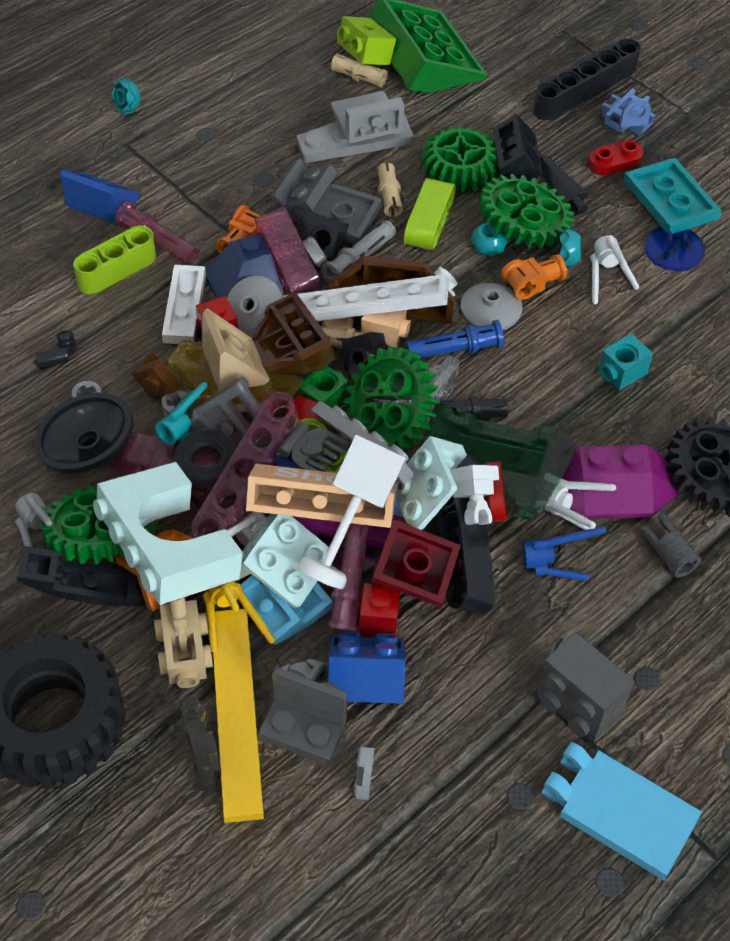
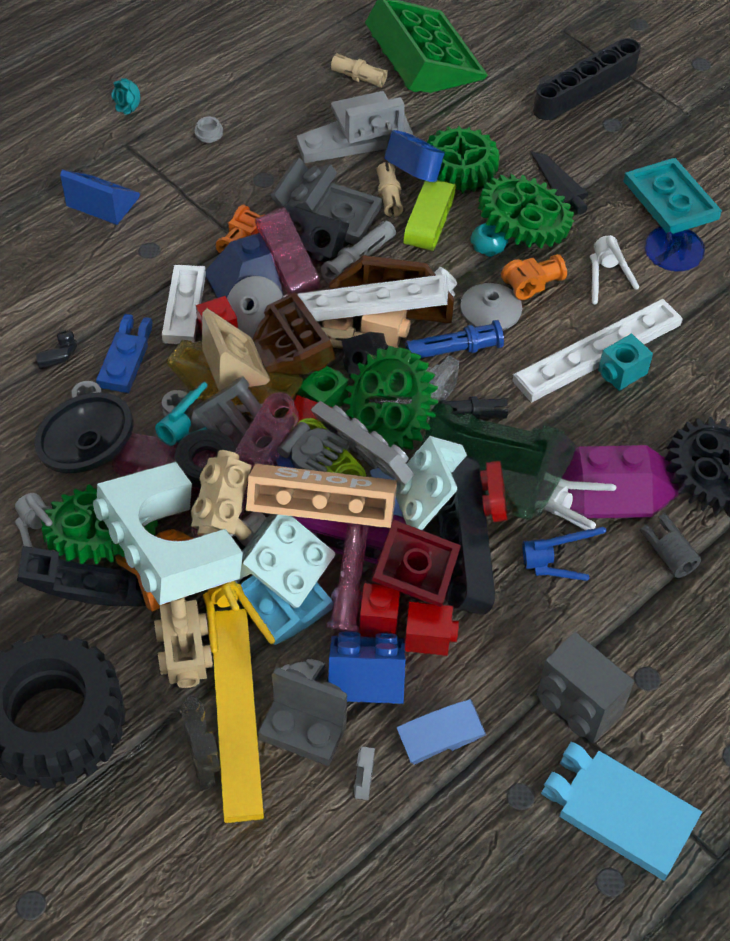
lime beam [73,226,156,295] -> none
clear pink pin [115,201,199,265] -> none
reddish brown bracket [131,353,181,398] -> none
white piece [297,435,406,589] -> none
light grey tile [302,236,328,267] -> none
lime brick [337,16,396,65] -> none
white piece [450,465,499,525] -> none
black brick [493,114,543,181] -> none
teal plate [560,229,581,267] -> none
red plate [588,140,644,176] -> none
medium blue piece [602,88,655,136] -> none
none -> blue hinge [96,314,153,393]
none -> tan brick [191,450,252,540]
none -> light grey plate [195,116,223,143]
none -> blue beam [384,130,445,182]
none -> medium blue slope [397,699,486,765]
none -> red brick [405,602,459,656]
none -> white tile [512,299,683,403]

